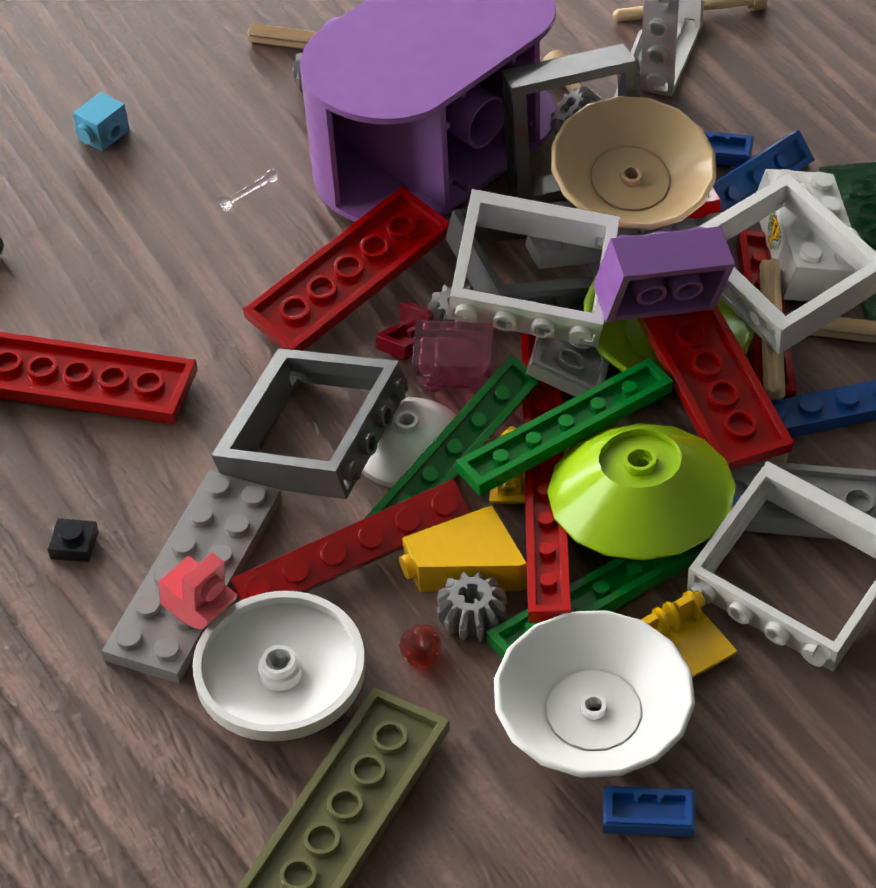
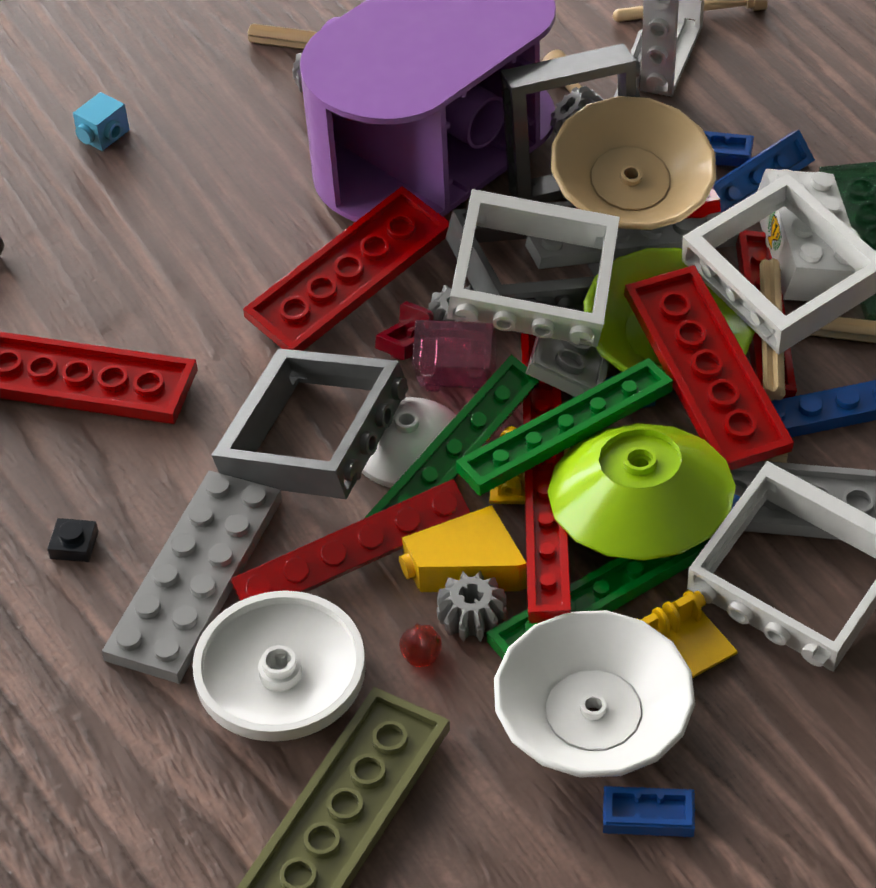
coral brick [158,552,237,629] -> none
clear hinge [218,169,279,210] -> none
medium lavender brick [593,226,735,322] -> none

